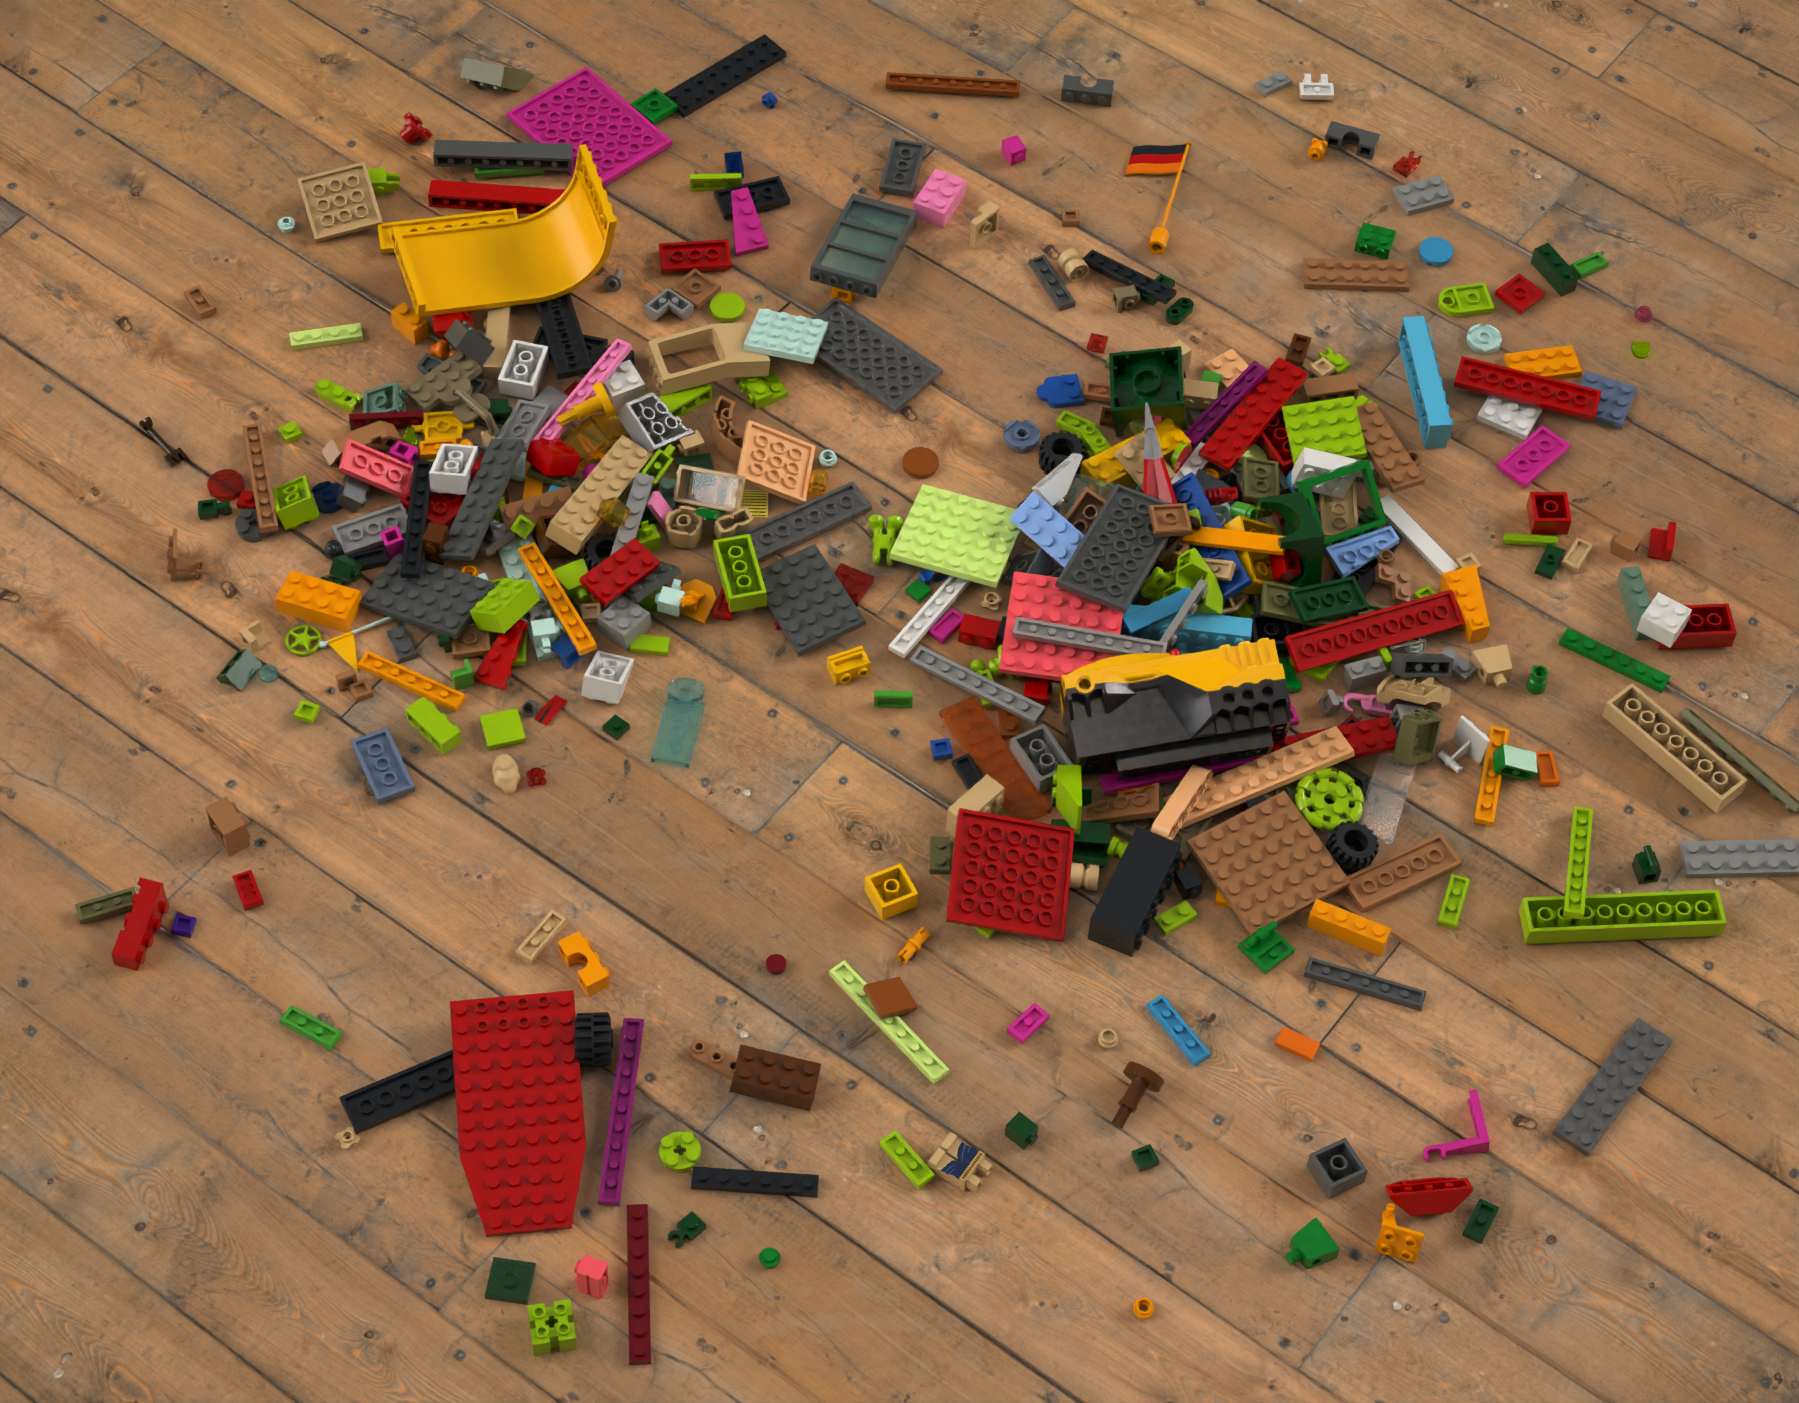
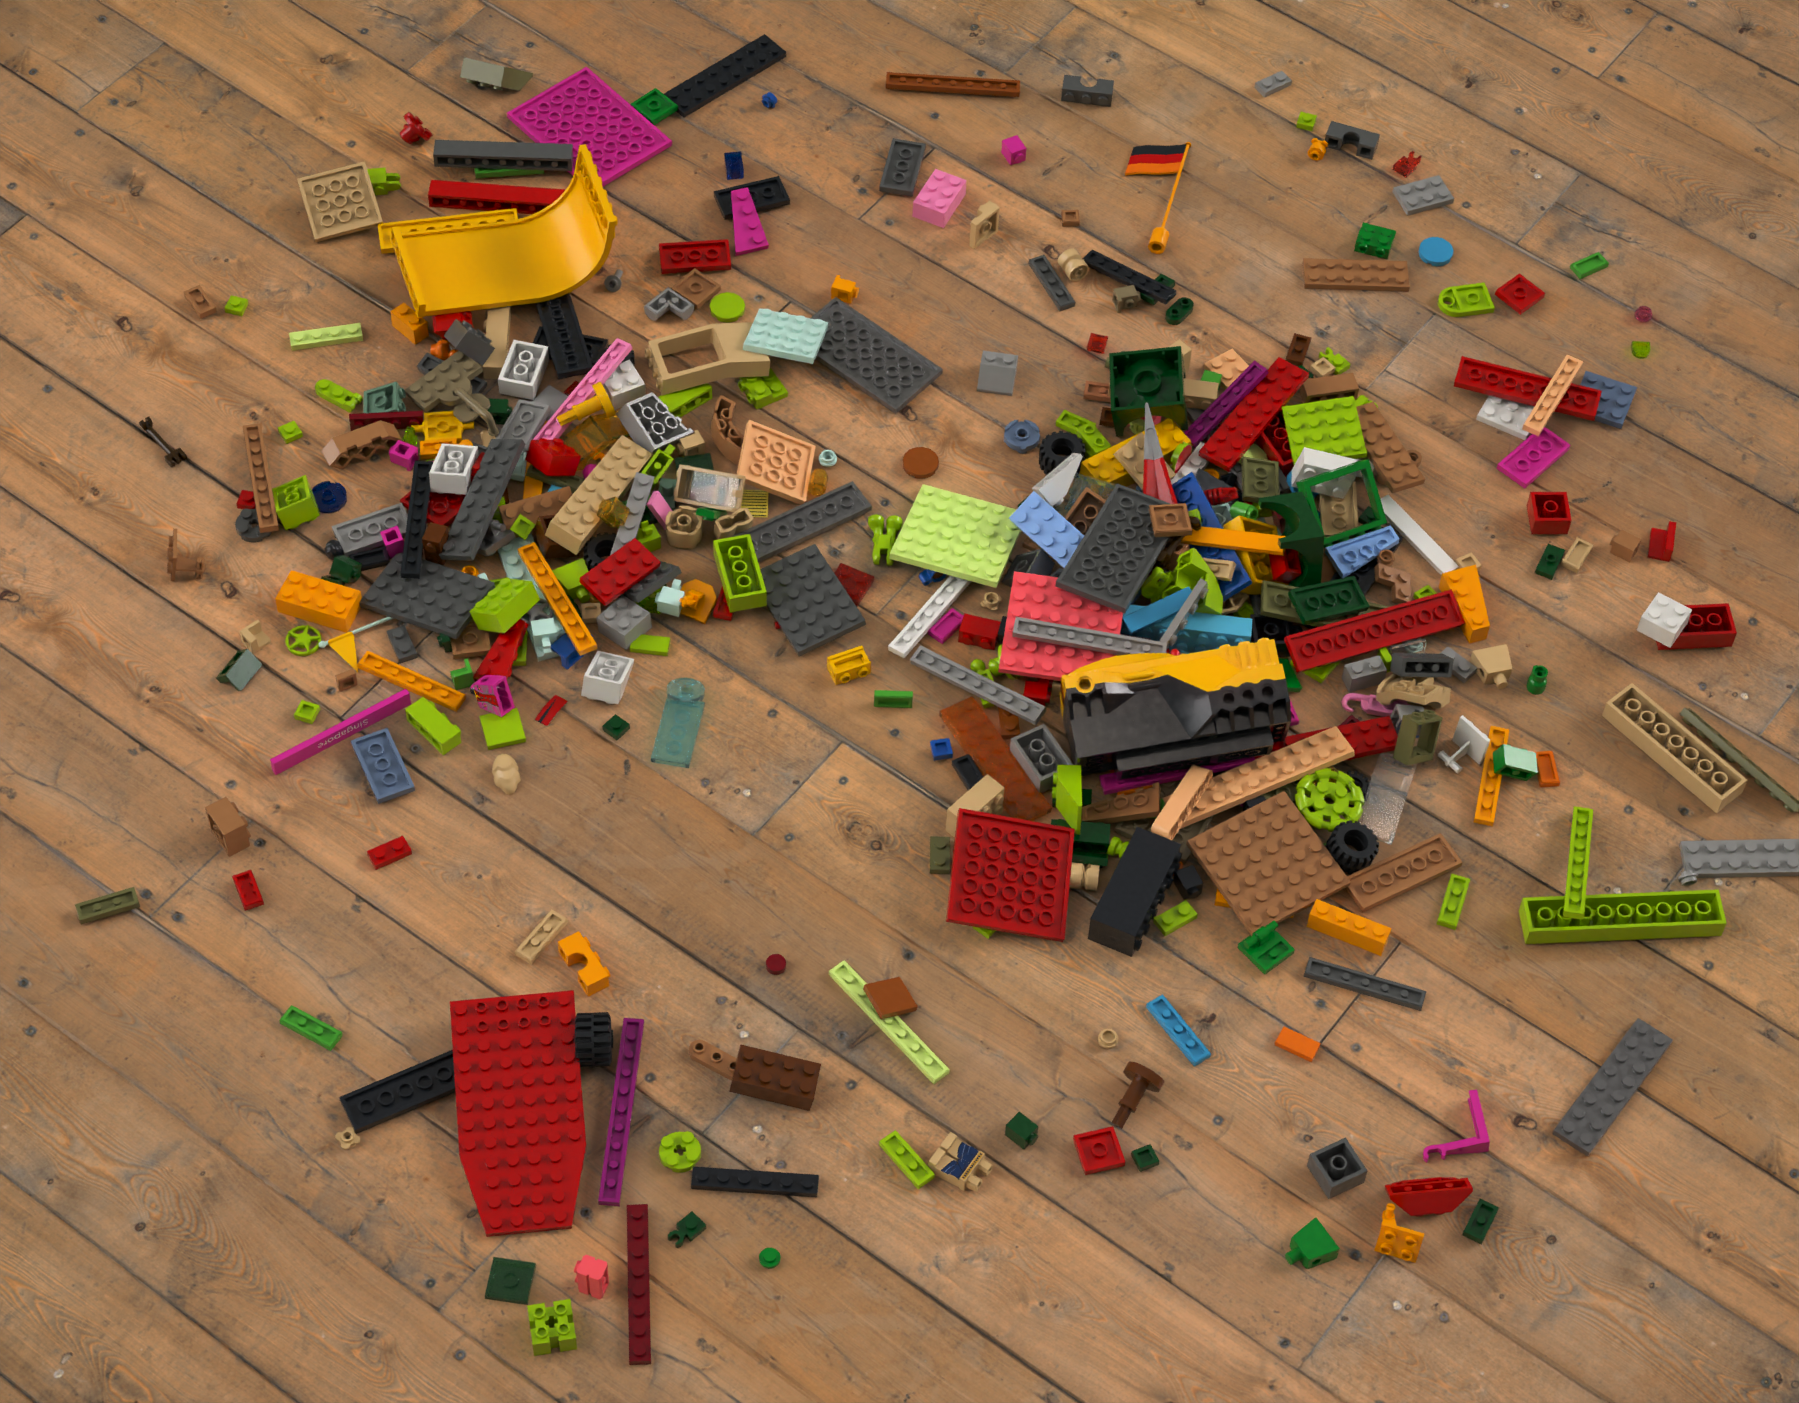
red wedge [111,877,169,971] -> none
dark purple tile [170,914,197,938] -> none
dark green plate [198,499,232,520] -> none
clear red tile [207,469,245,501] -> none
clear light blue plate [259,664,279,683] -> none
light aqua plate [278,217,295,233] -> none
dark grey brick [336,474,372,513] -> none
coral plate [338,439,414,498] -> none
medium nougat tile [348,679,374,703] -> none
dark grey hinge [522,700,539,716] -> none
clear red plate [526,767,547,787] -> none
lime plate [690,173,742,191] -> none
window [810,193,918,298] -> none
yellow brick [864,863,918,920] -> none
light orange pin [897,927,931,964] -> none
green tile [905,579,932,603] -> none
dark pink plate [1007,1003,1050,1044] -> none
blue plate [1037,374,1084,408] -> none
light orange plate [1133,1298,1154,1319] -> none
white plate [1299,73,1334,100] -> none
light grey tile [1318,690,1344,717] -> none
medium azure brick [1398,316,1453,449] -> none
light aqua tile [1466,324,1502,354] -> none
light orange plate [1503,345,1582,379] -> none
lime axle [1503,533,1558,546] -> none
dark green brick [1531,243,1579,297] -> none
green plate [1558,628,1670,693] -> none
sand green brick [1617,566,1652,641] -> none
dark green brick [1632,845,1661,884] -> none
none -> lime plate [224,295,248,317]
none -> dark pink tile [270,689,411,775]
none -> red plate [367,836,412,870]
none -> dark pink torso [470,675,515,717]
none -> light grey slope [977,350,1018,396]
none -> red plate [1073,1126,1126,1175]
none -> lime plate [1296,112,1317,131]
none -> light nougat plate [1522,355,1583,437]
none -> light grey plate [1678,870,1698,886]

